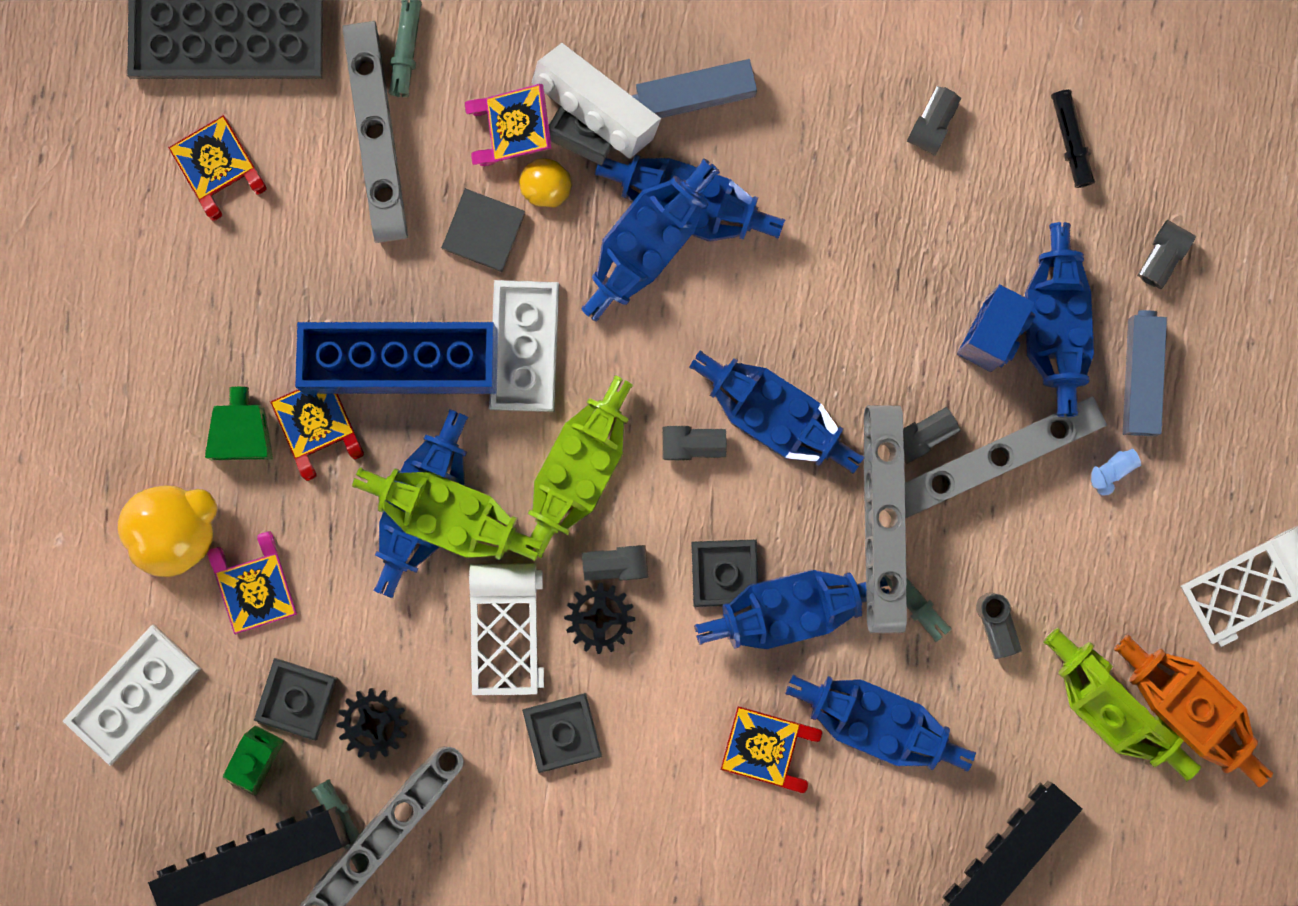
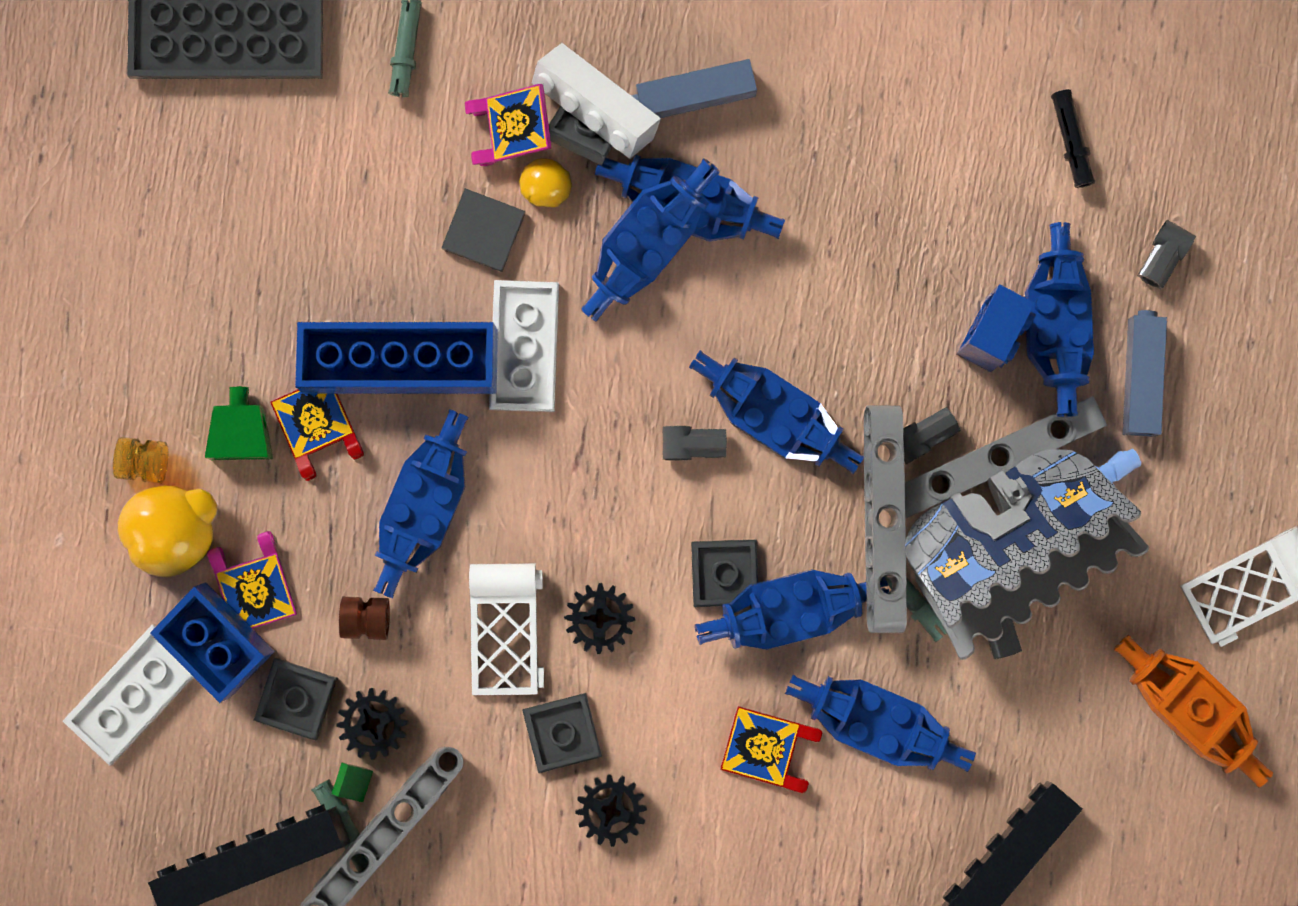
flag [168,115,267,221] -> none
green torso [223,725,285,796] -> none
light grey beam [343,21,408,243] -> none
lime plate [352,467,543,561] -> none
lime plate [527,375,633,558] -> none
dark grey piece [582,545,648,581] -> none
dark grey piece [907,86,961,156] -> none
lime plate [1043,627,1201,782] -> none
none -> clear yellow wheel [113,437,169,484]
none -> blue brick [150,582,275,703]
none -> green tile [331,762,373,802]
none -> copper wheel [339,596,390,640]
none -> black gear [575,774,647,847]
none -> animal [905,449,1149,660]

